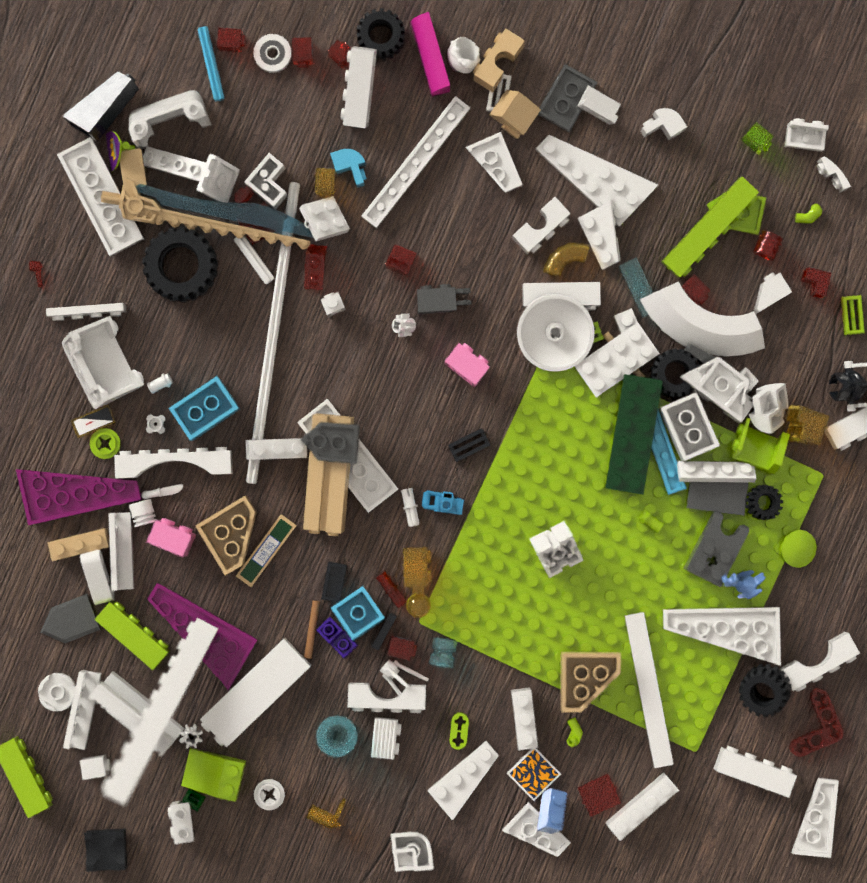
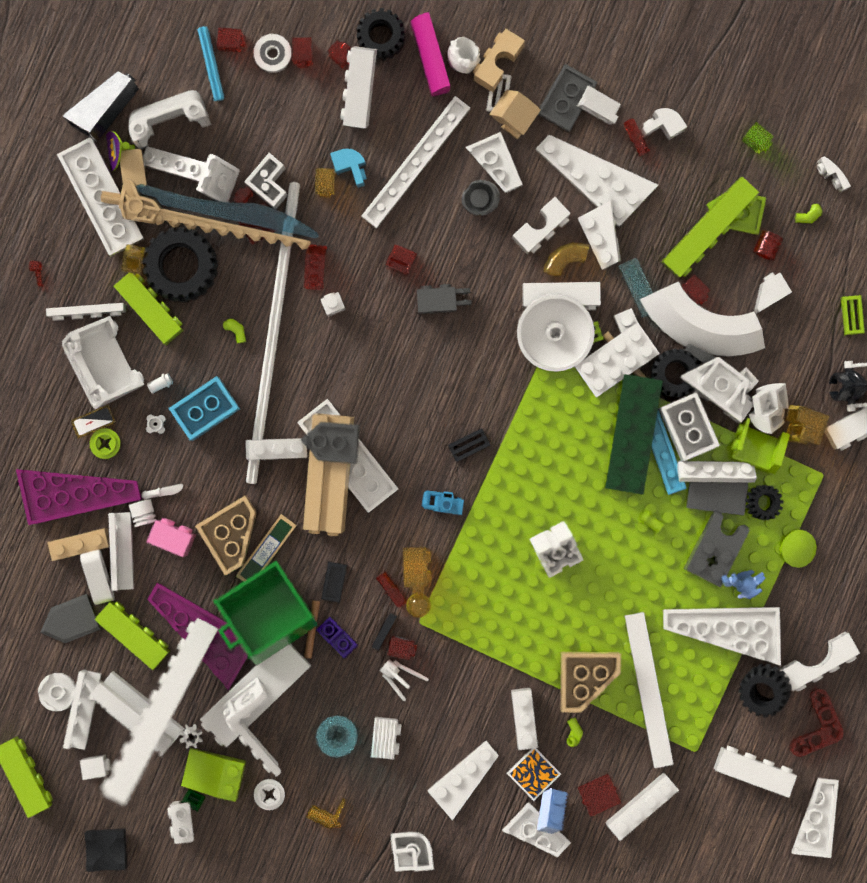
white arch [114,447,233,479] -> none
white axle [234,236,274,284] -> none
white plate [299,196,350,241] -> none
medium azure brick [331,586,385,641] -> none
white arch [348,682,426,713] -> none
white gear [392,314,416,337] -> none
white axle [401,488,419,527] -> none
clear light blue wheel [429,637,458,668] -> none
bright pink brick [445,343,489,387] -> none
lime beam [450,712,469,750] -> none
white bracket [785,119,829,152] -> none
clear red piece [801,267,831,299] -> none
none -> lime brick [114,271,184,345]
none -> clear yellow brick [121,244,146,274]
none -> green container [213,561,318,666]
none -> white bracket [221,677,281,777]
none -> lime arm [223,319,246,344]
none -> dark grey piece [461,180,500,216]
none -> clear red axle [624,118,650,157]

